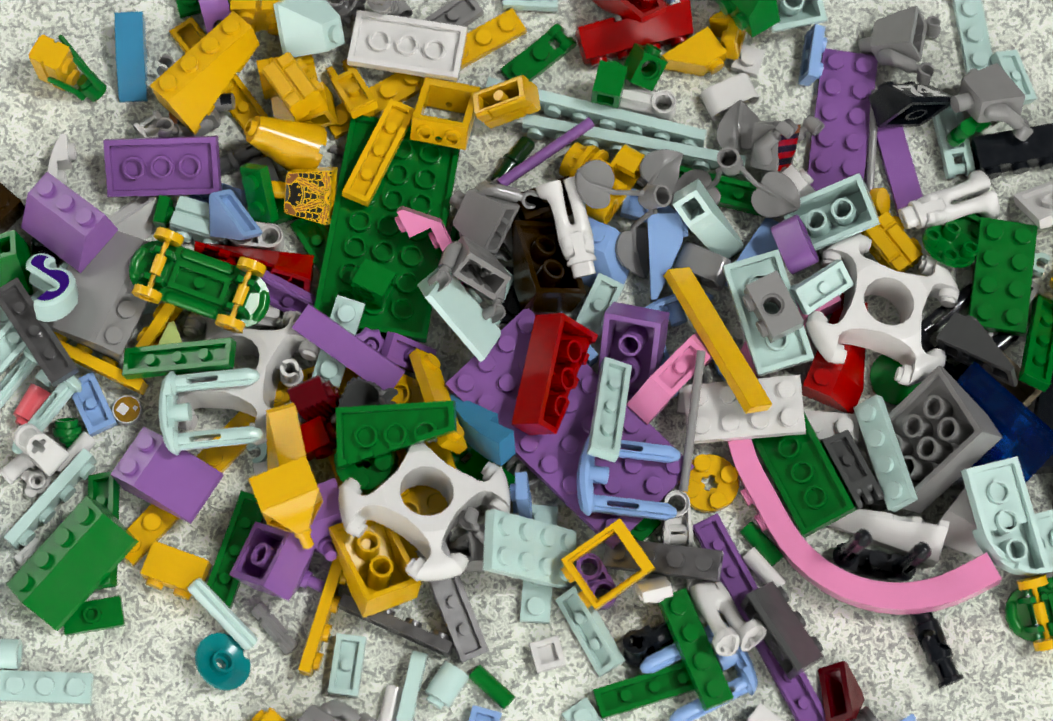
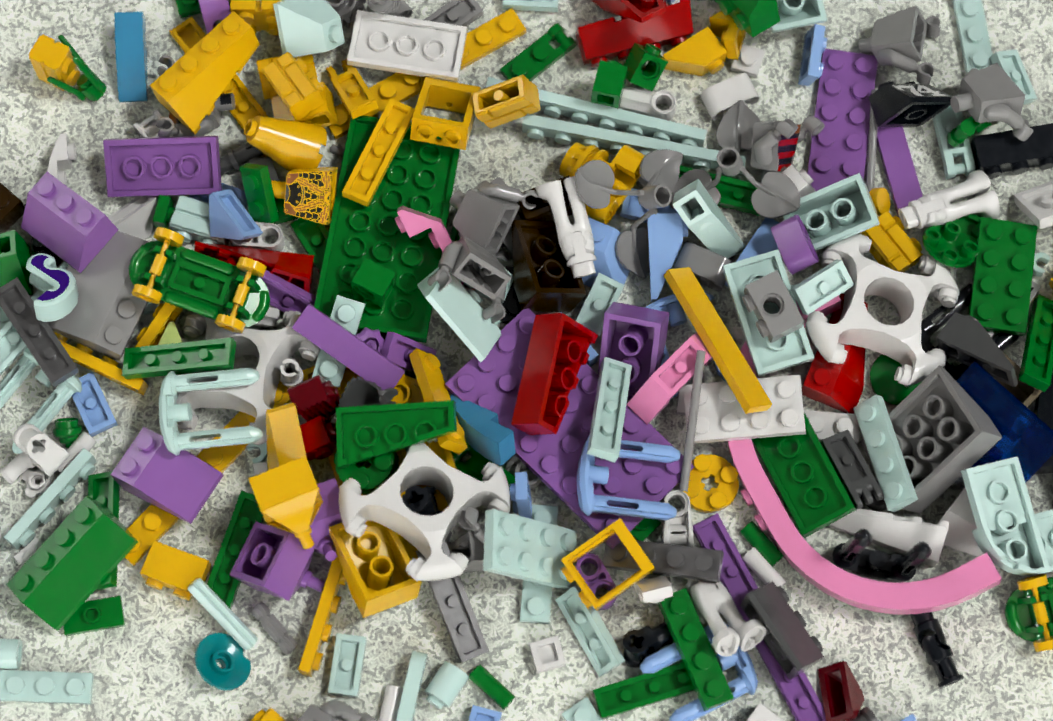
coral brick [13,384,51,426] -> none
tile [112,395,143,426] -> none
flat silver plate [339,594,453,657] -> none
dark green axle [490,137,535,181] -> none
medium lavender piece [496,117,595,186] -> none
none -> black connector [402,485,442,516]

